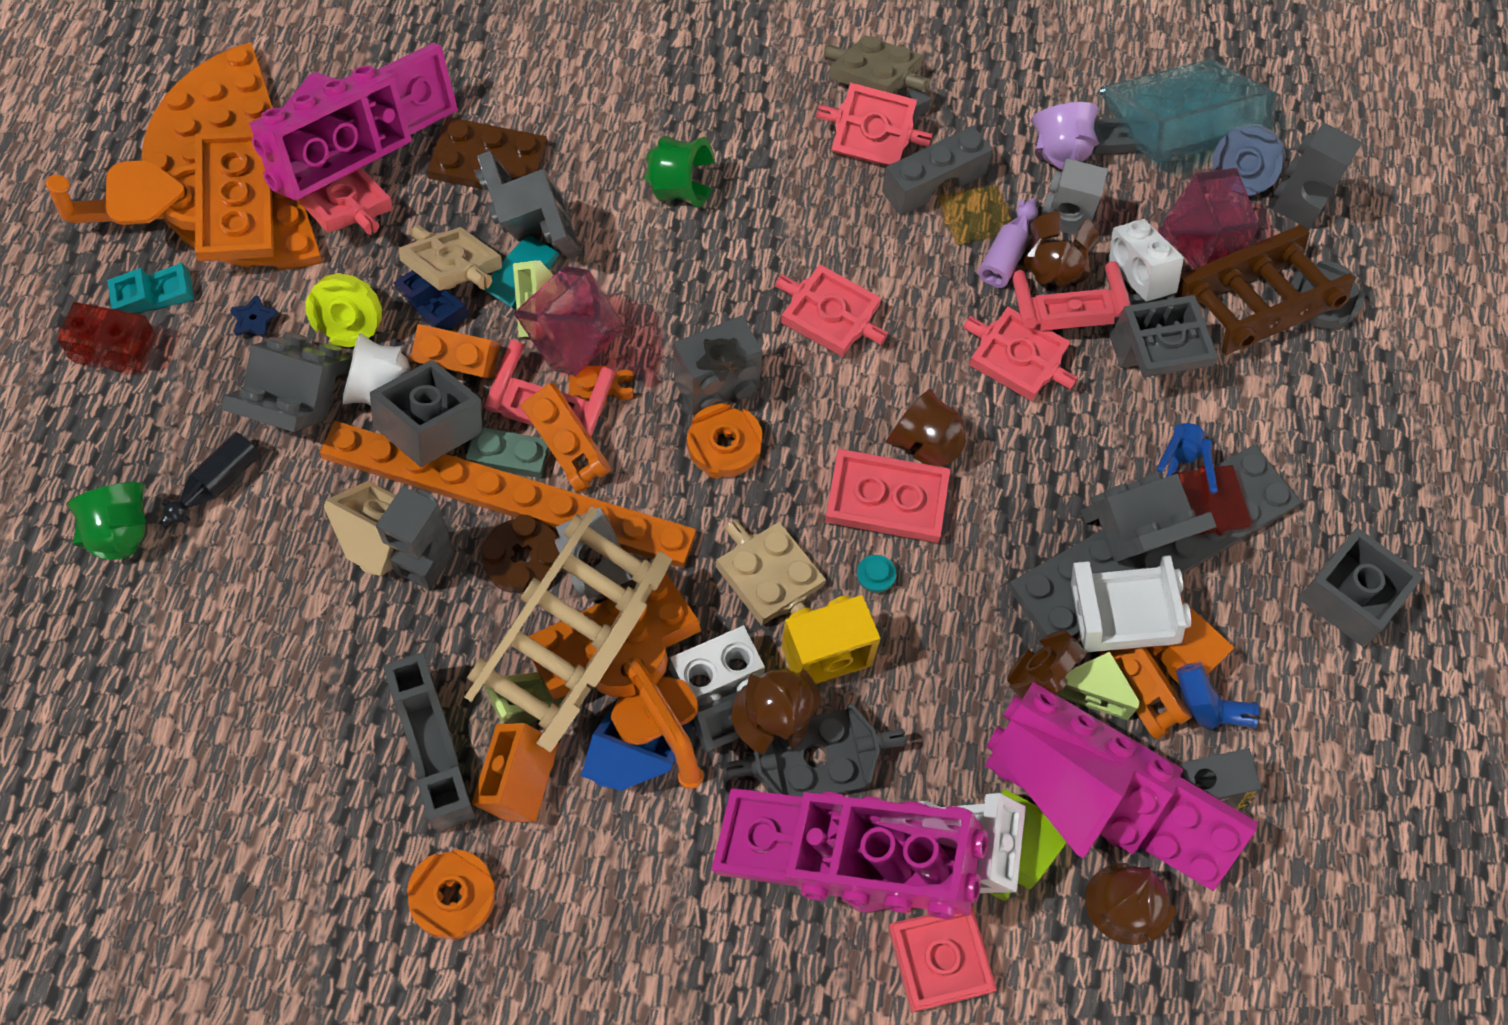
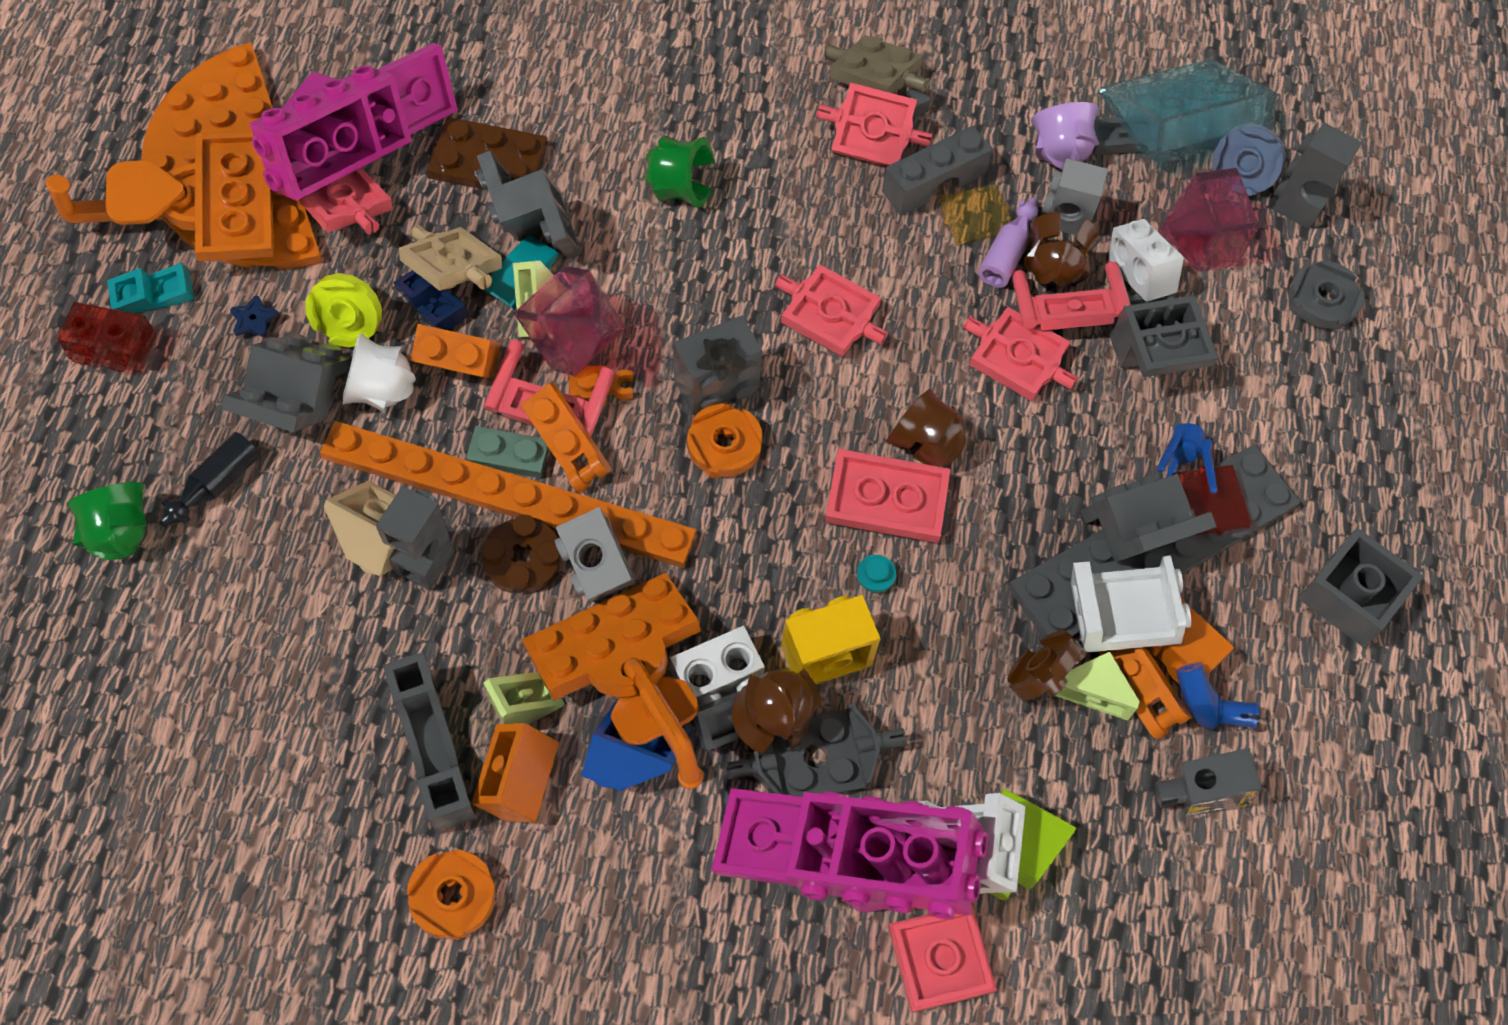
dark grey brick [370,360,482,467] -> none
tan fence [465,506,673,753] -> none
tan plate [715,519,826,626] -> none
dark pink wedge [985,682,1258,891] -> none
reddish brown helmet [1085,863,1177,945] -> none
reddish brown fence [1176,225,1355,356] -> none

